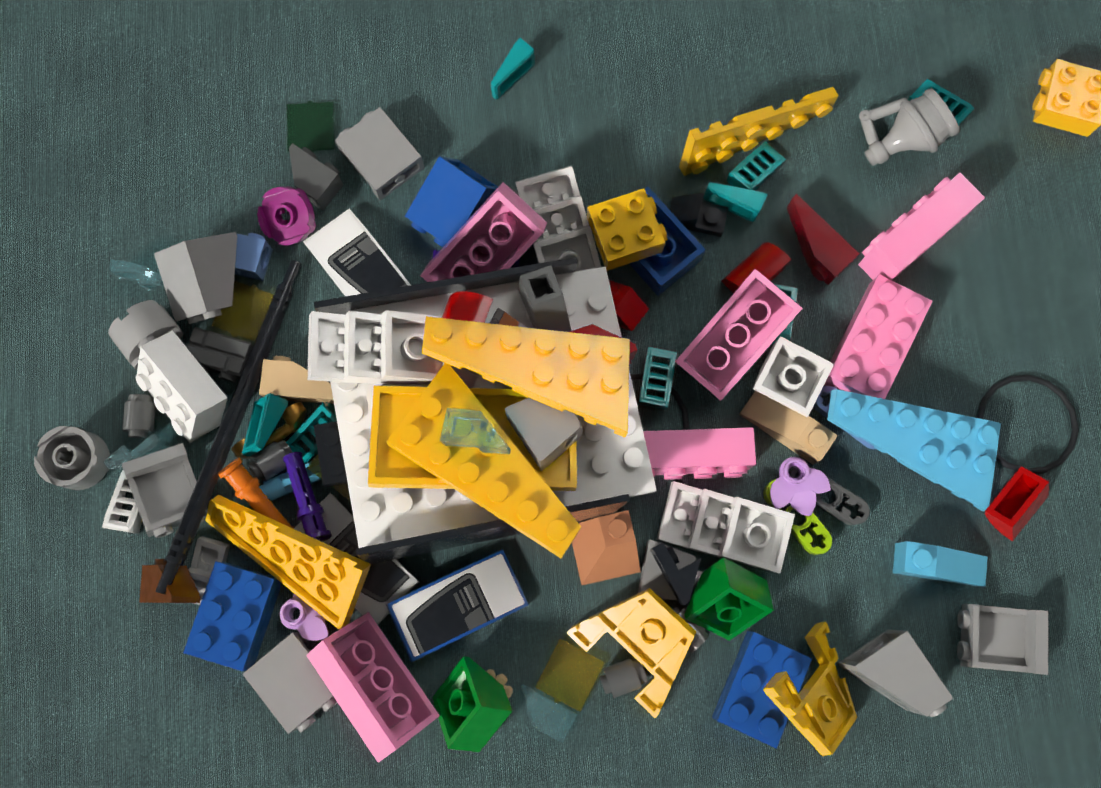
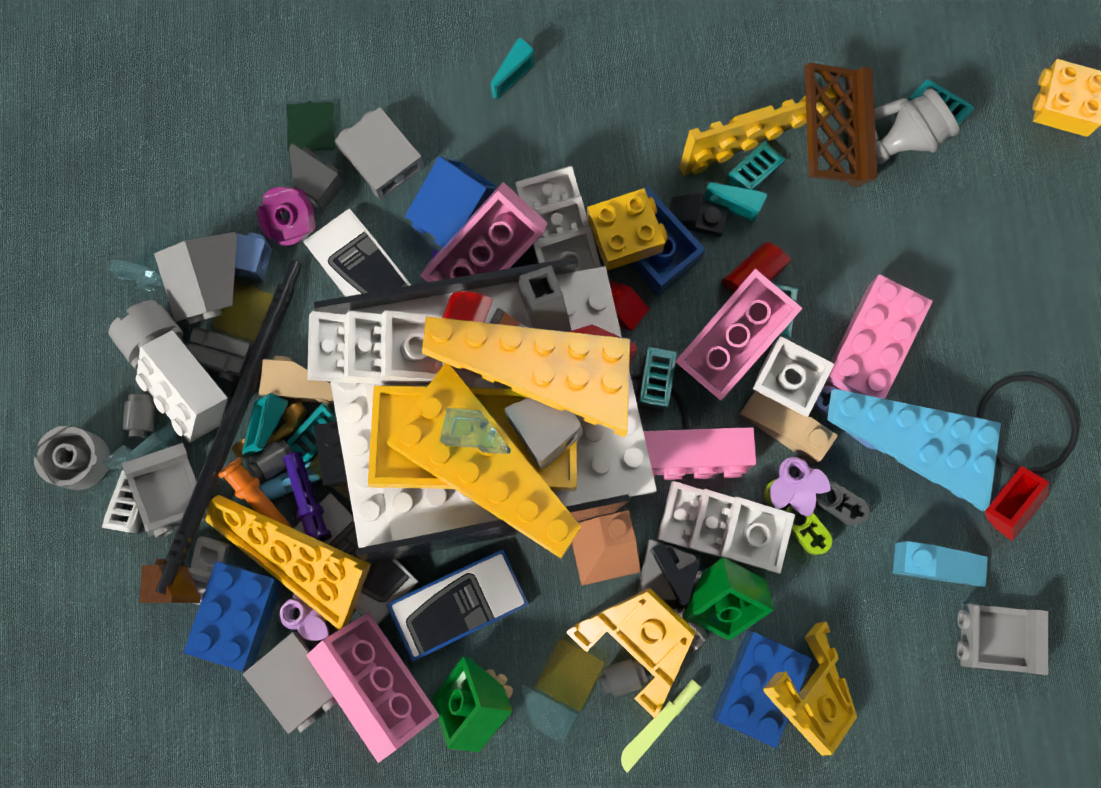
dark red slope [787,194,860,285] -> none
light grey slope [838,629,954,717] -> none
bright pink brick [858,173,985,280] -> none
none -> yellowish green piece [621,679,701,772]
none -> reddish brown fence [804,62,877,187]

